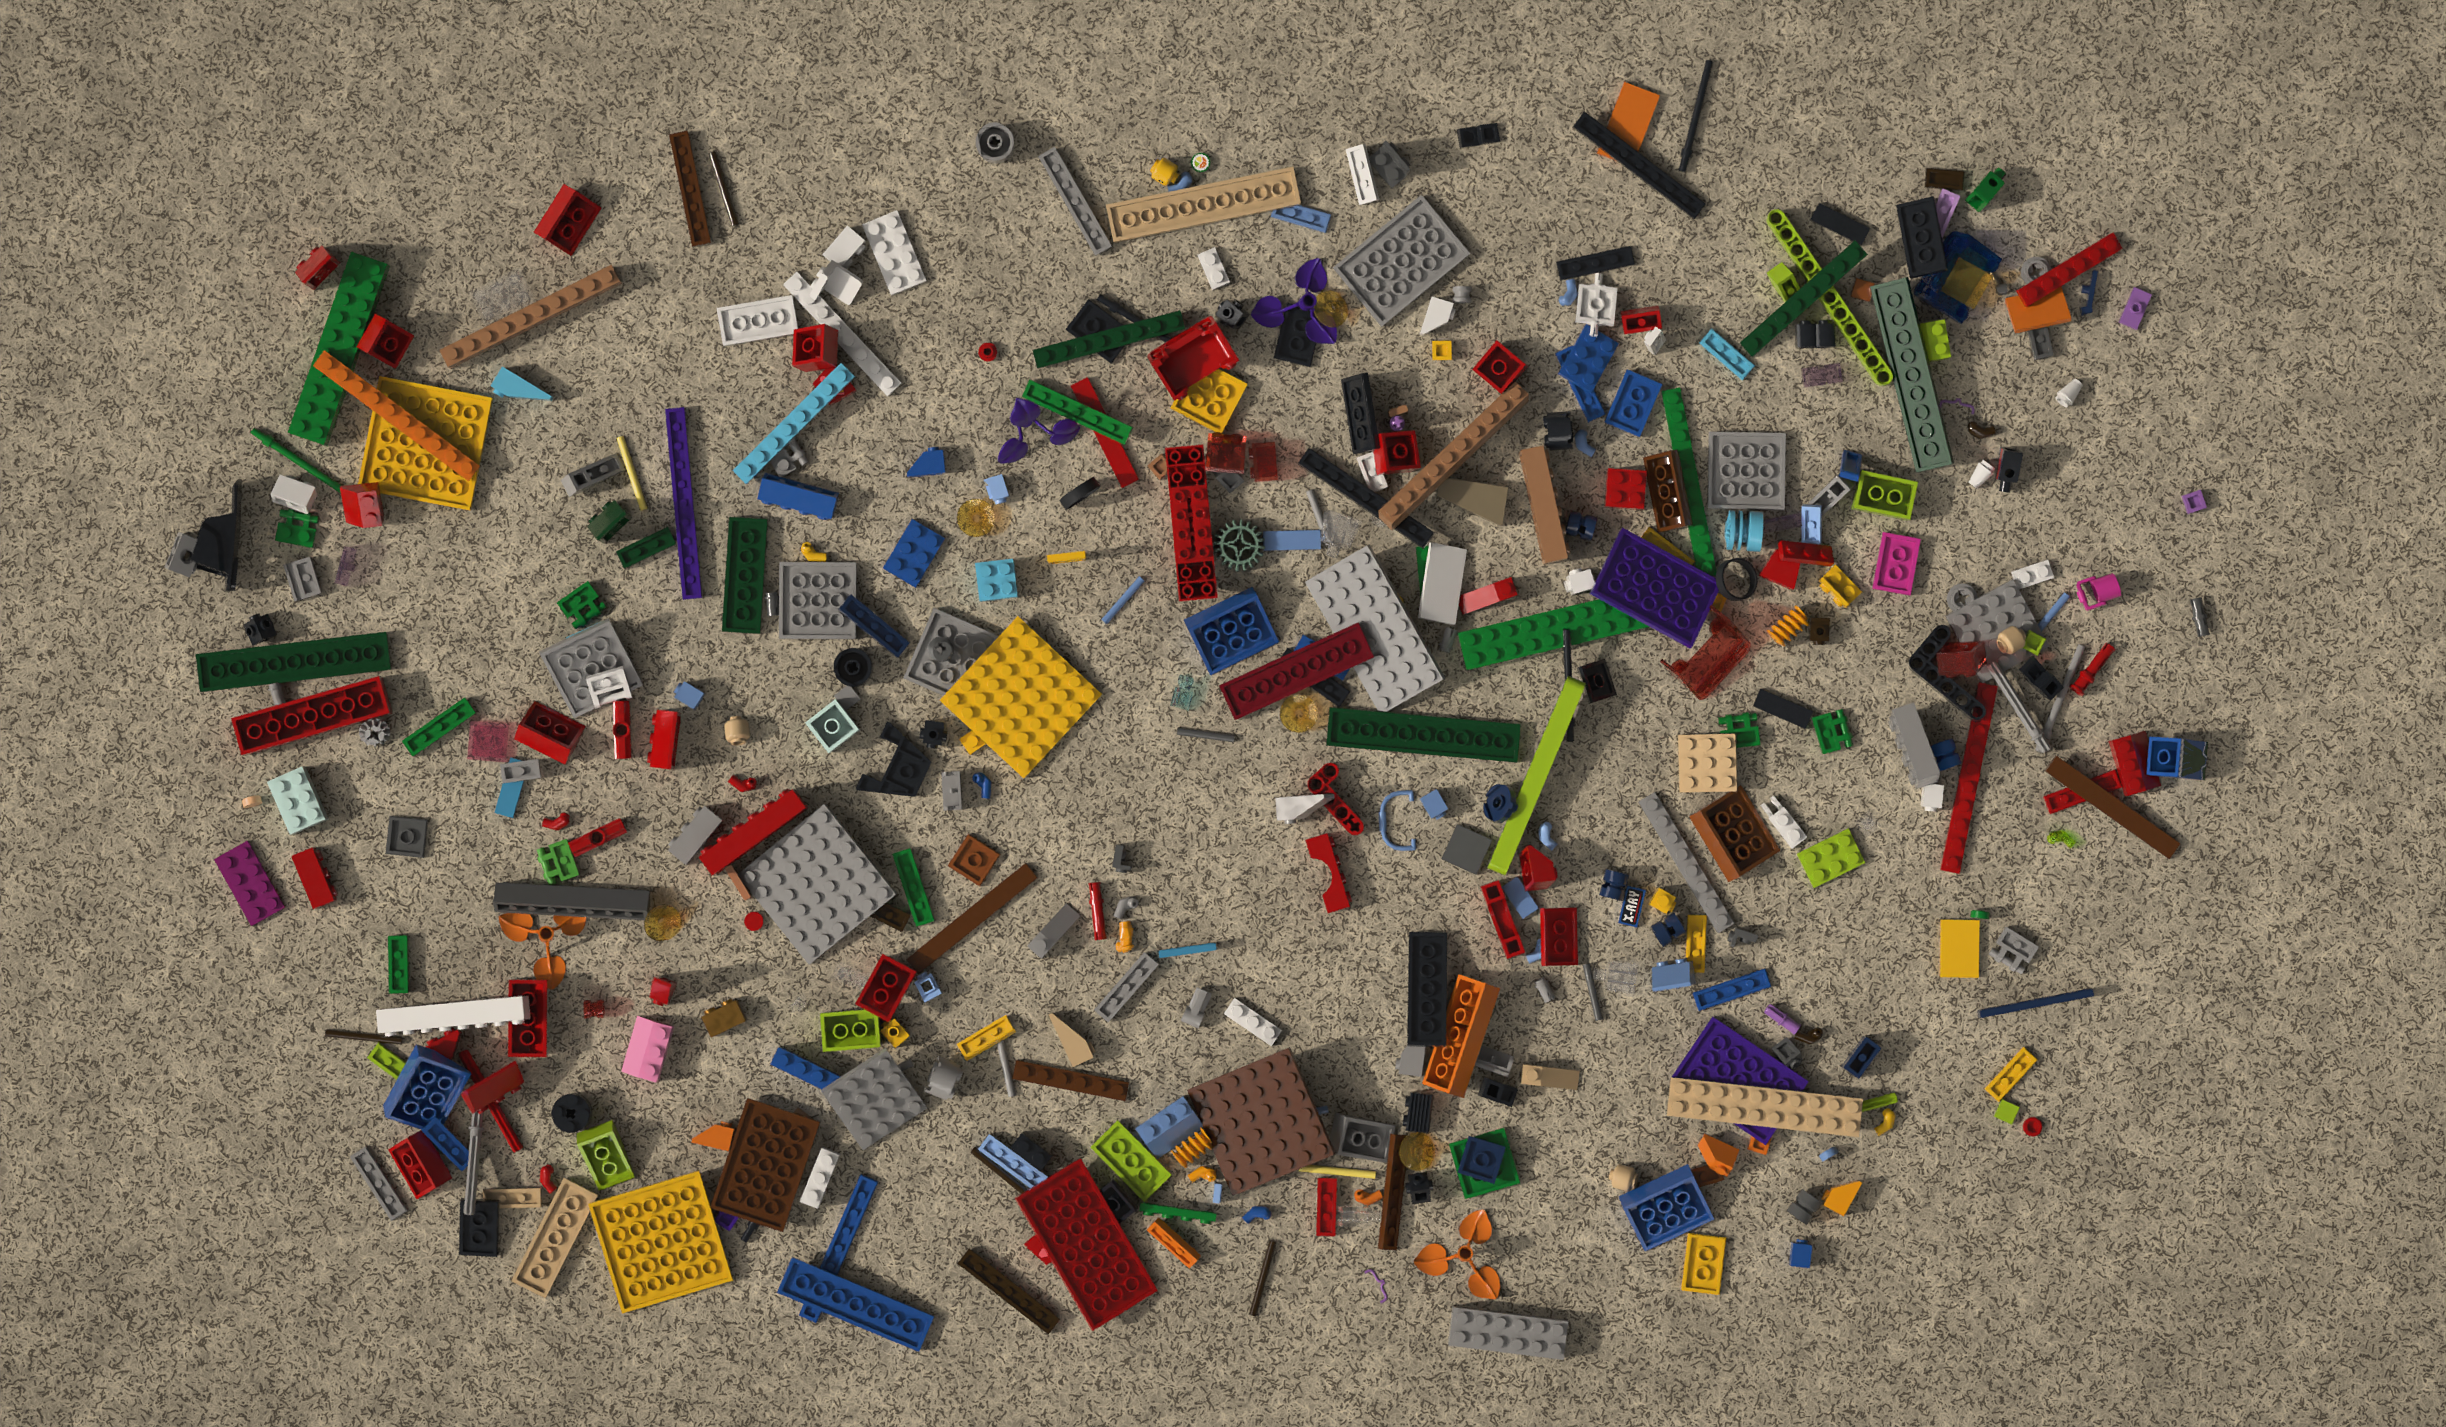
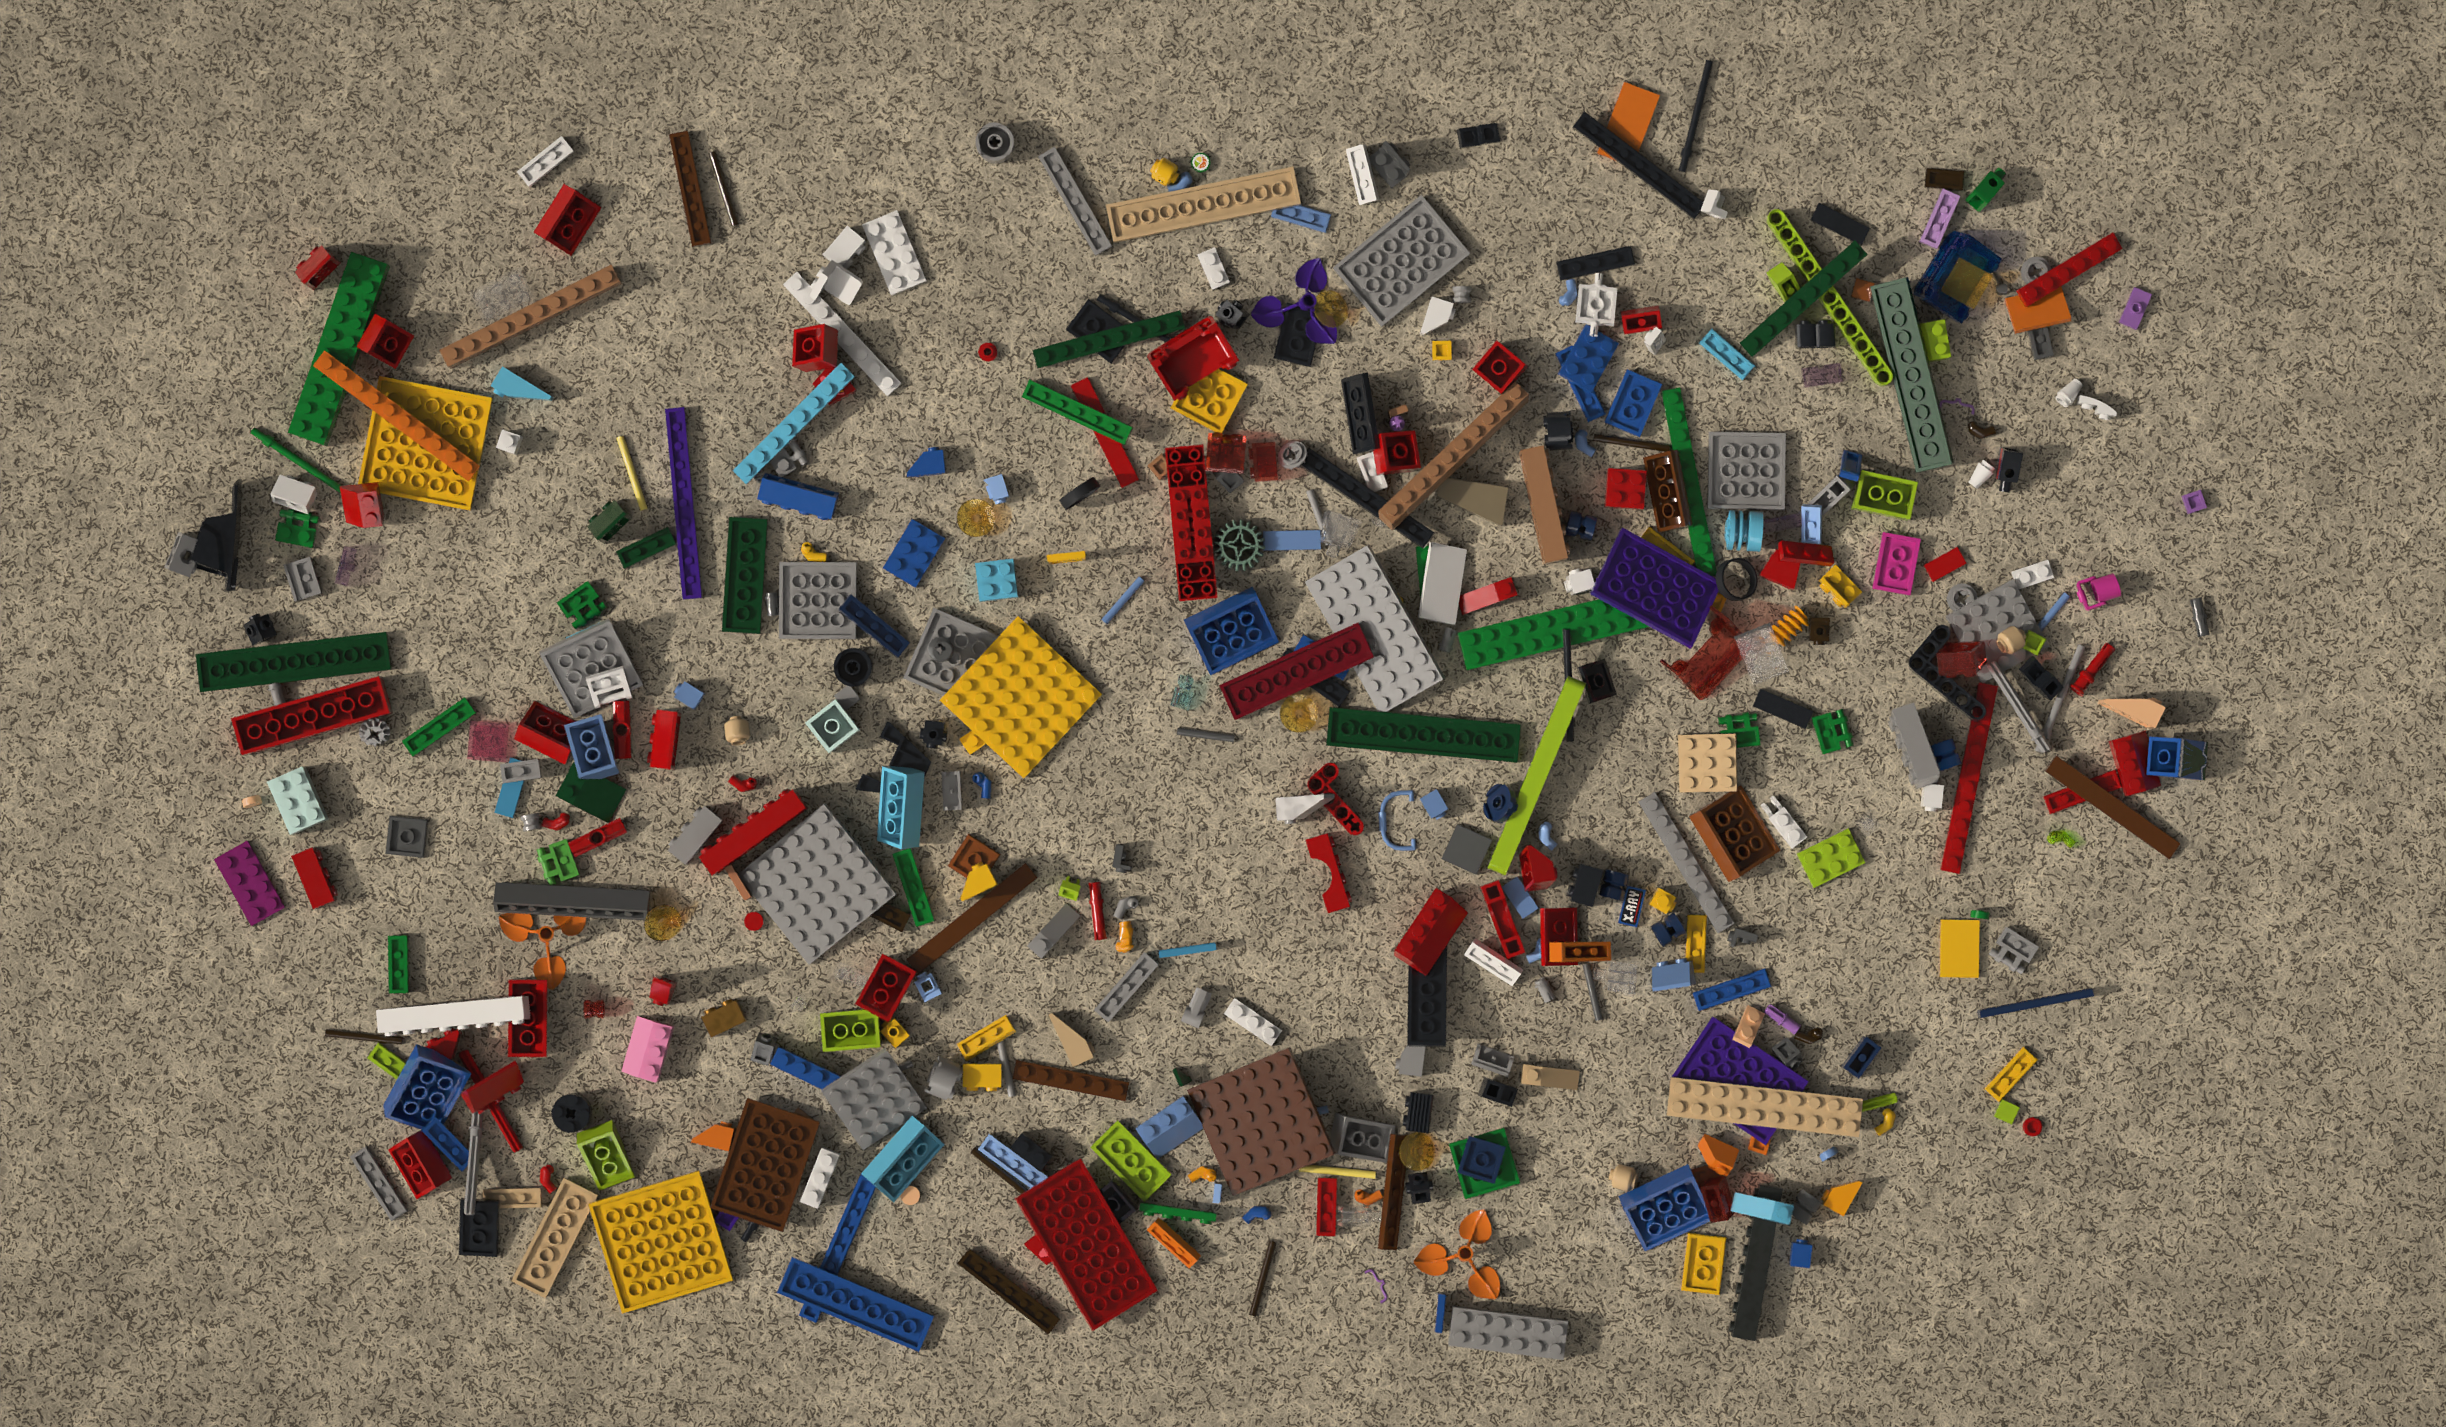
light grey slope [561,453,625,497] -> none
white plate [717,295,798,346] -> none
dark purple plant [998,398,1080,464] -> none
light orange piece [1171,1127,1213,1168] -> none
orange brick [1422,974,1500,1098] -> none
black tile [1896,196,1948,279] -> none
dark blue piece [2080,270,2098,316] -> none
none -> white brick [496,430,523,455]
none -> white plate [517,136,574,188]
none -> light grey wheel [520,813,542,832]
none -> dark green slope [556,762,627,823]
none -> medium blue slope [564,714,619,779]
none -> dark grey bracket [750,1033,777,1066]
none -> medium azure slope [861,1116,945,1203]
none -> medium azure slope [877,766,925,849]
none -> light nougat tile [901,1185,920,1205]
none -> yellow slope [960,862,998,902]
none -> yellow brick [963,1063,1001,1091]
none -> lime tile [1058,876,1081,901]
none -> dark green slope [1172,1068,1192,1087]
none -> light grey gear [1278,441,1308,470]
none -> red slope [1394,888,1468,976]
none -> blue tile [1434,1293,1446,1333]
none -> white plate [1464,939,1523,986]
none -> orange brick [1549,942,1611,962]
none -> black piece [1566,864,1603,907]
none -> dark brown bar [1593,434,1670,452]
none -> white panel [1700,190,1728,219]
none -> clear red brick [1700,1176,1735,1223]
none -> pearl dark grey brick [1728,1184,1783,1341]
none -> medium azure slope [1730,1192,1794,1225]
none -> light nougat plate [1732,1005,1765,1048]
none -> clear plate [1734,623,1789,685]
none -> red tile [1923,547,1966,582]
none -> white slope [2077,395,2117,420]
none -> light nougat slope [2098,697,2166,729]

